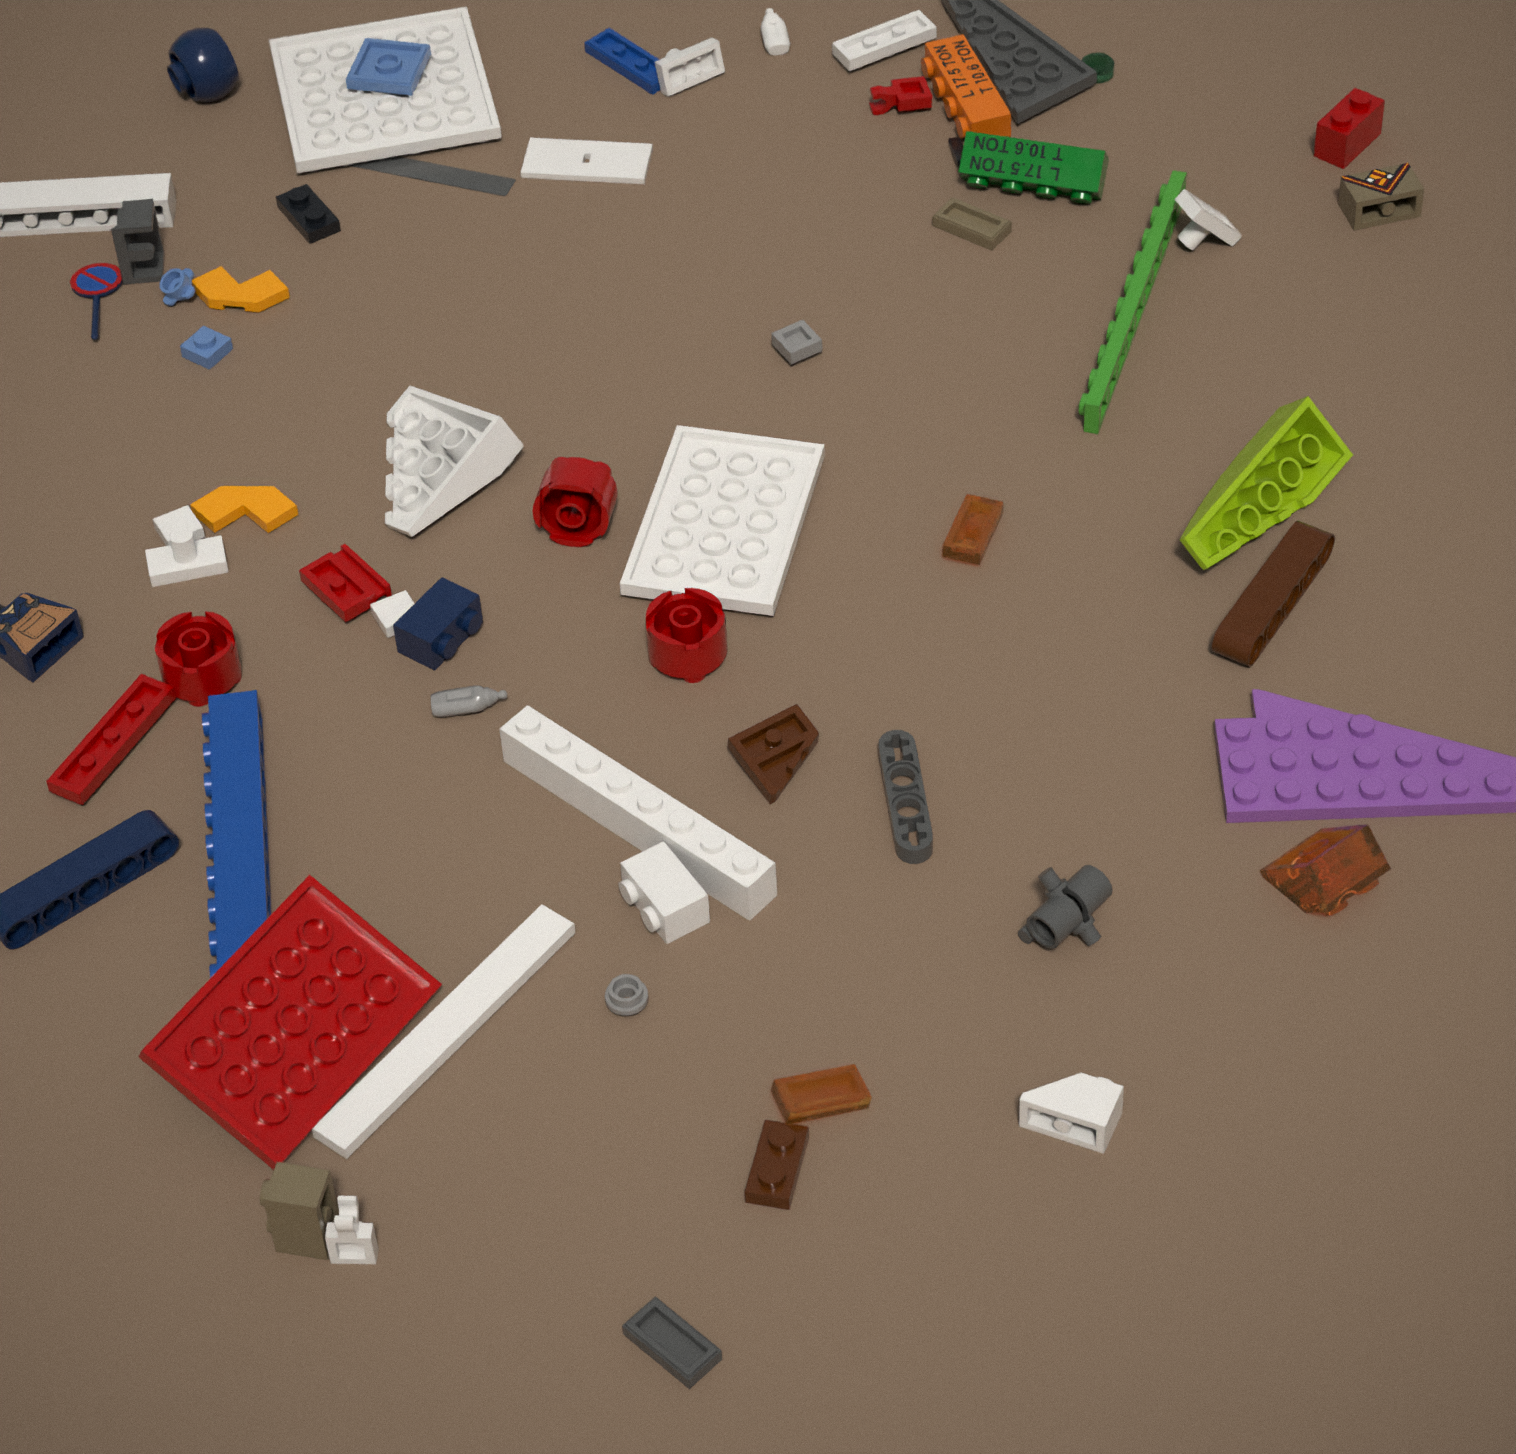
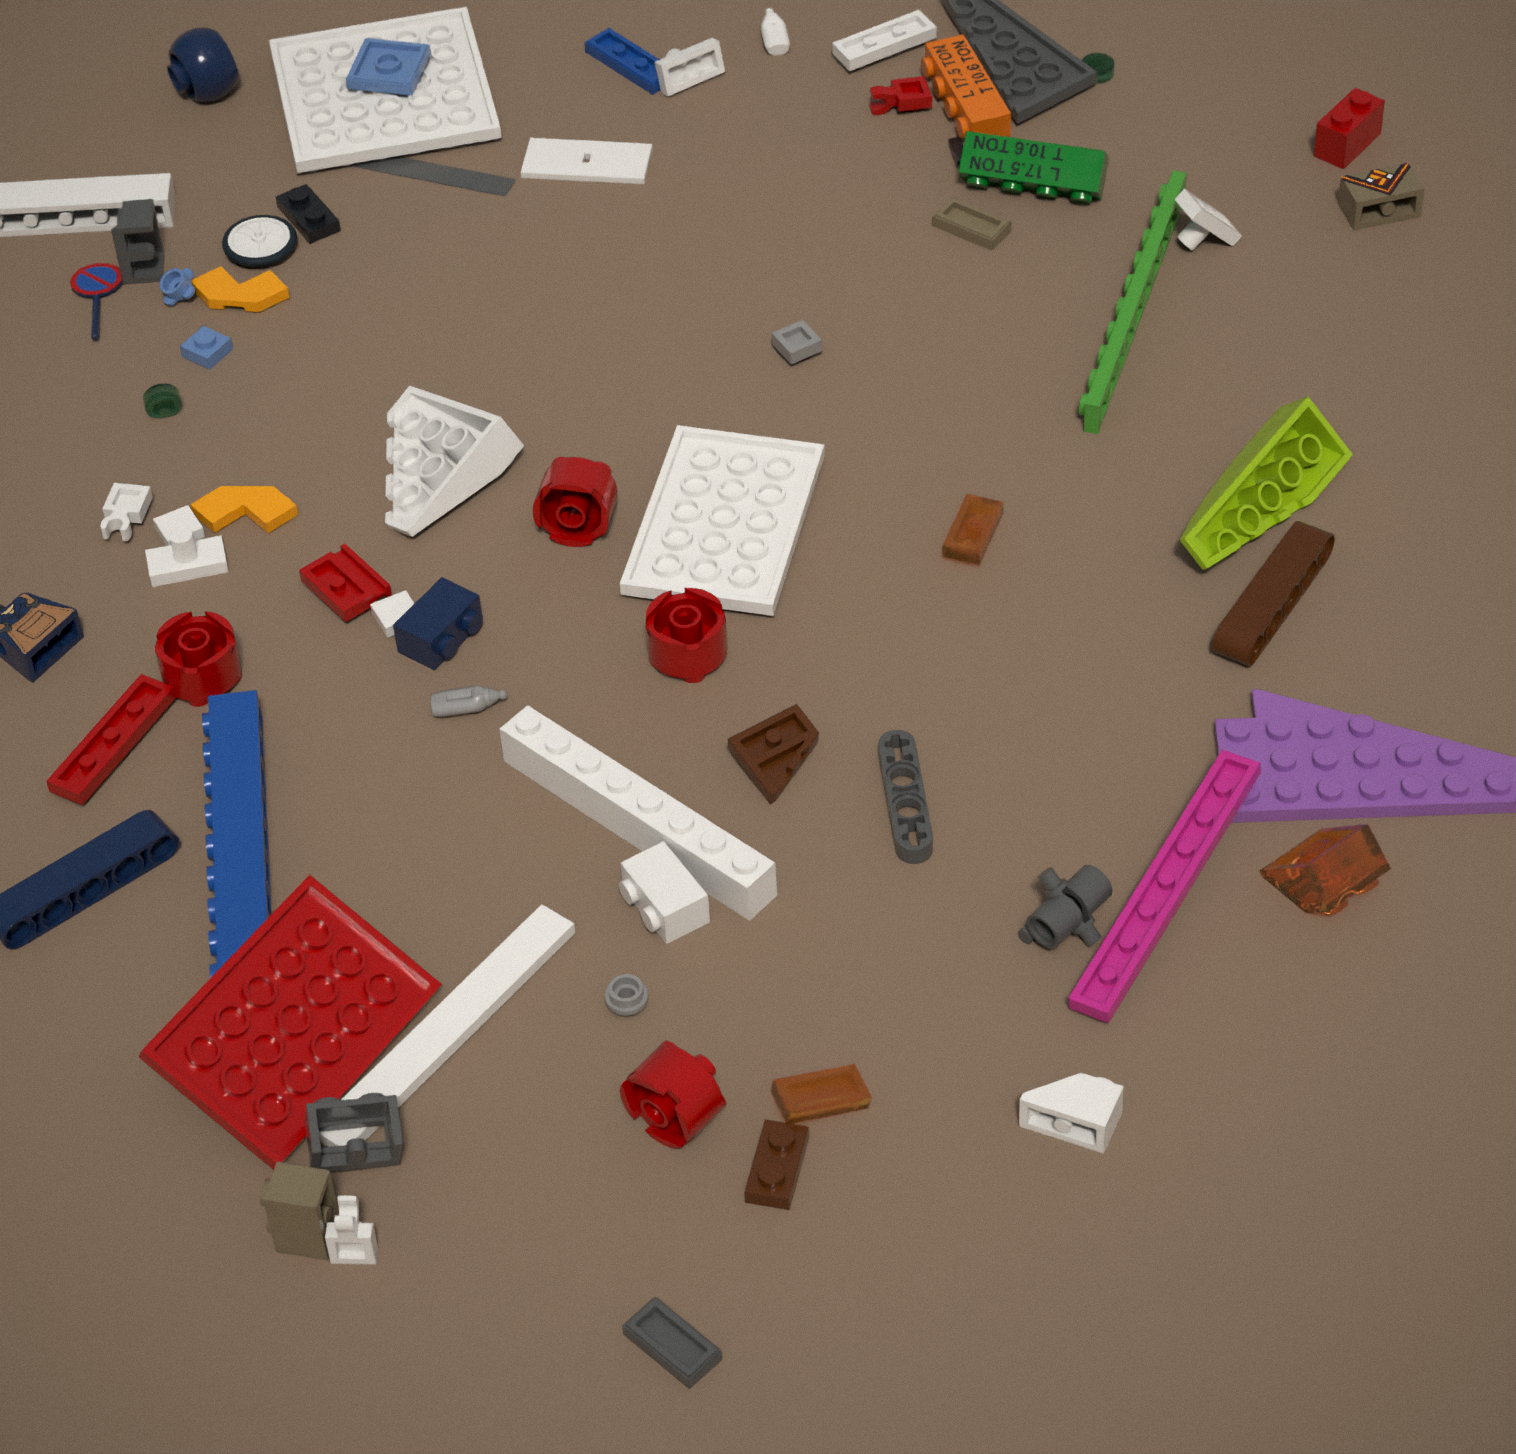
none -> white plate [100,483,153,542]
none -> clear green tile [143,383,182,418]
none -> white wheel [222,215,297,267]
none -> dark grey window [304,1093,403,1172]
none -> red brick [620,1040,726,1149]
none -> dark pink plate [1068,750,1261,1023]

